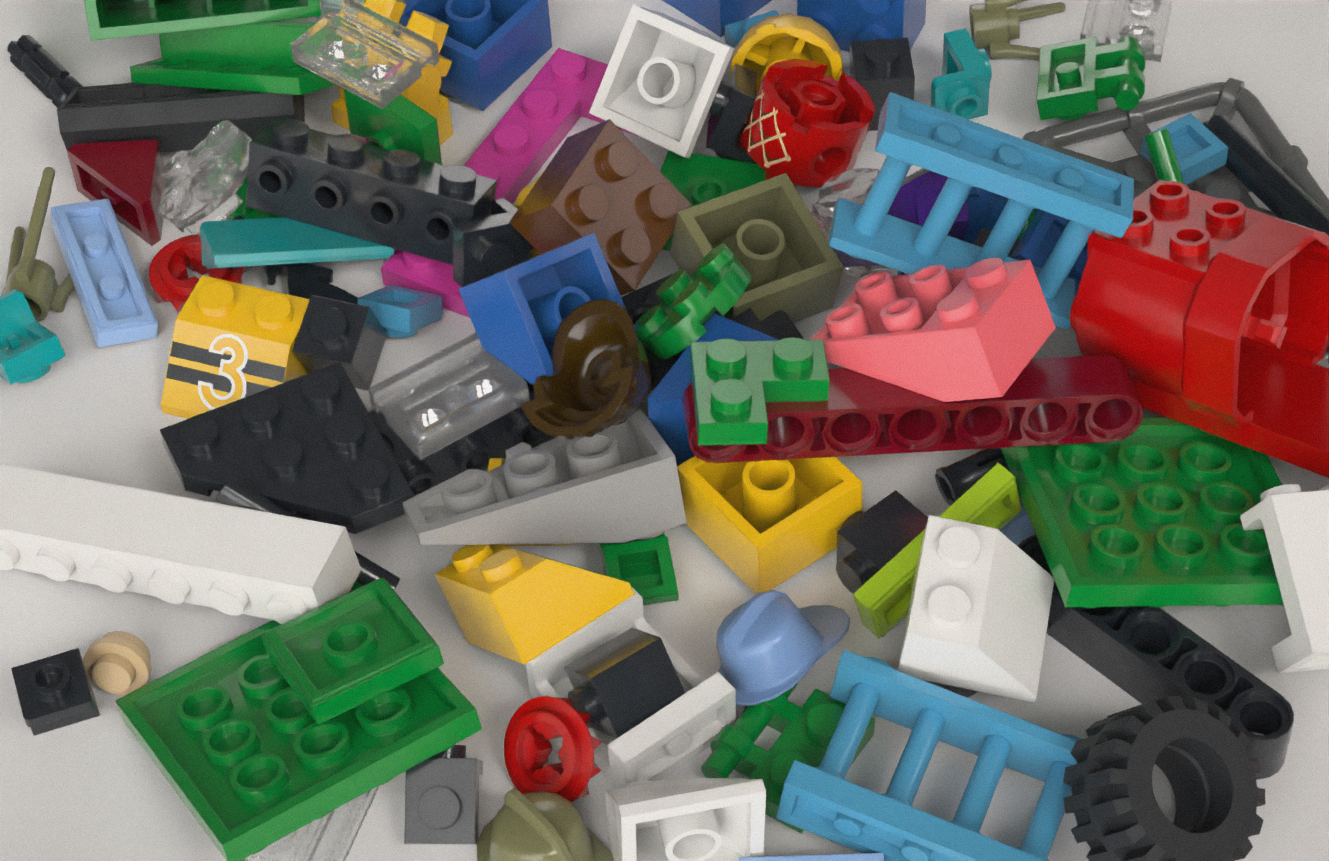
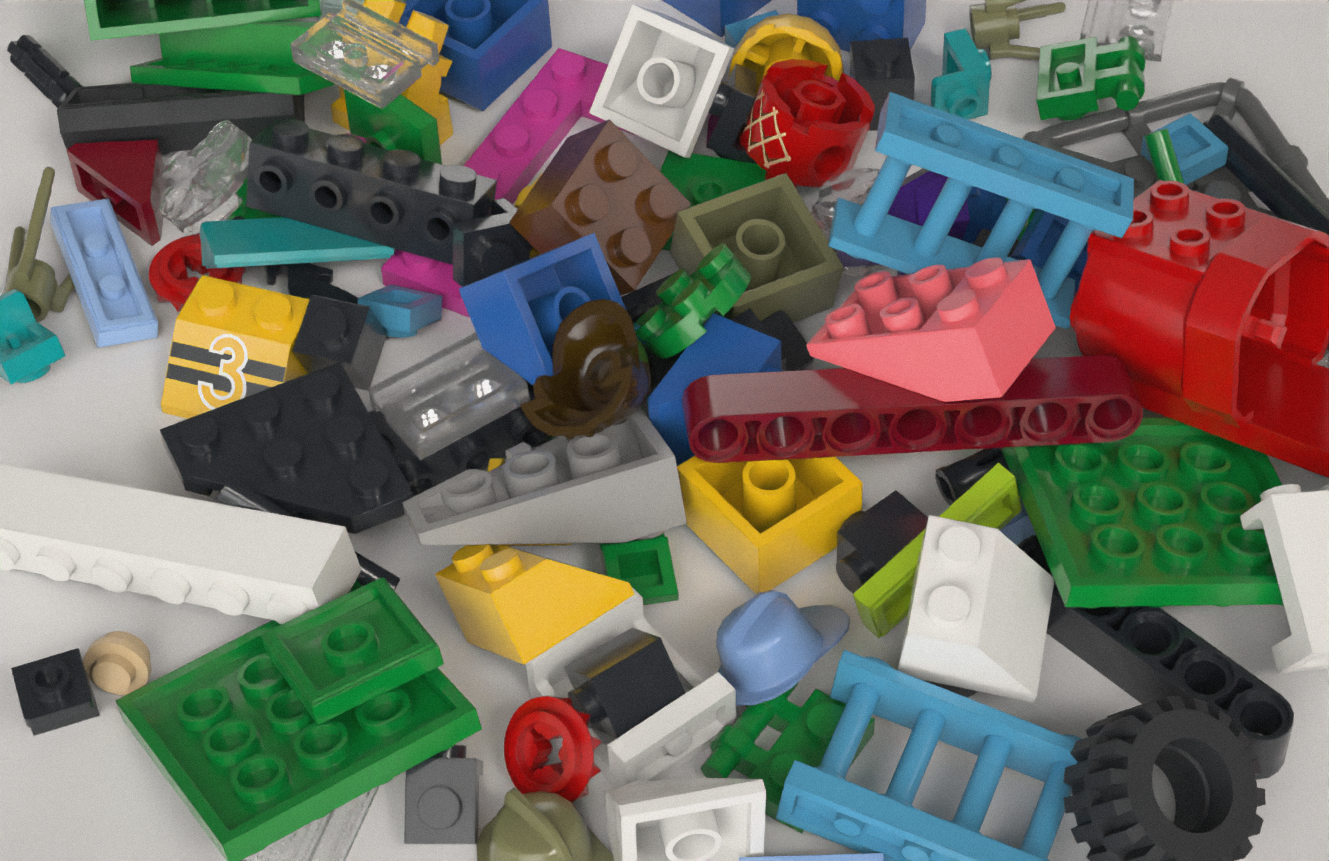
green plate [690,337,830,445] -> none

